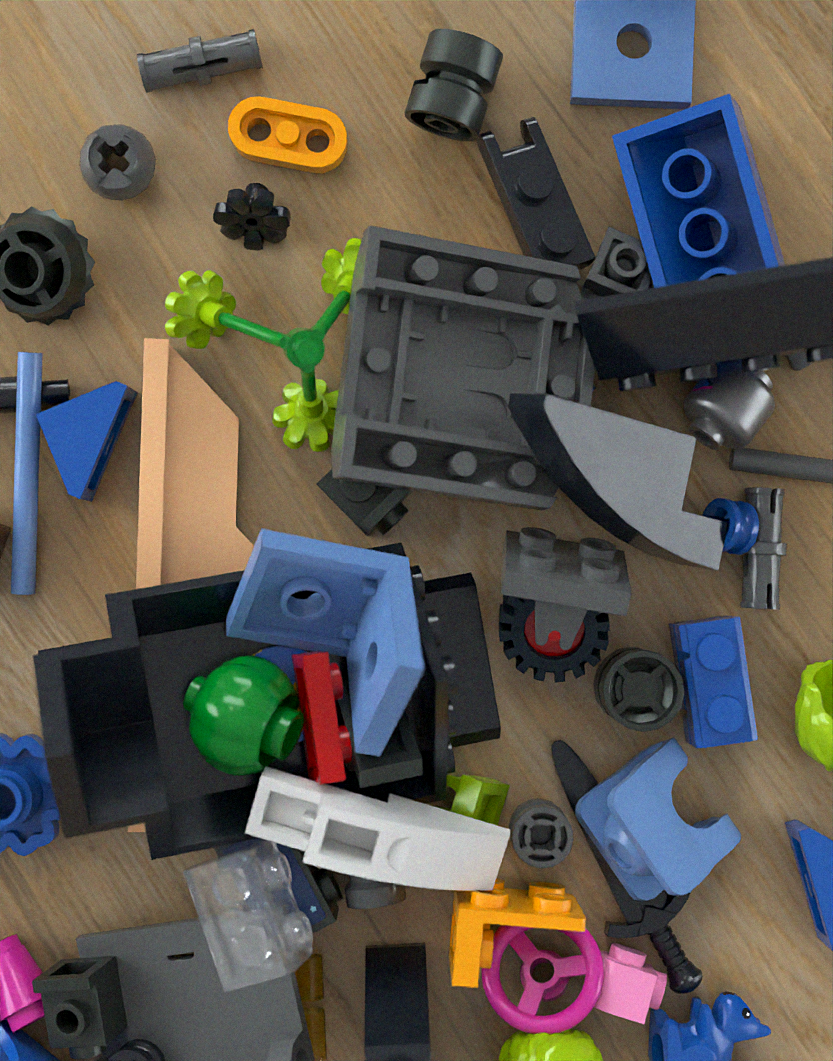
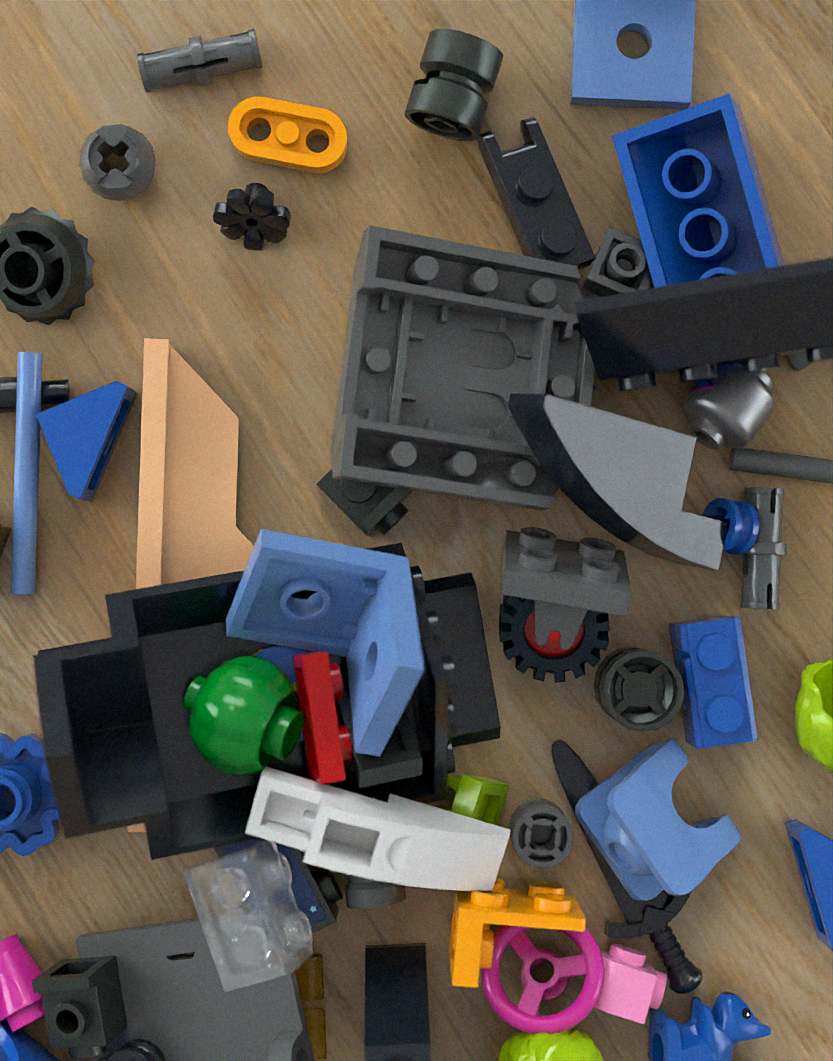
lime plant [165,238,361,452] -> none

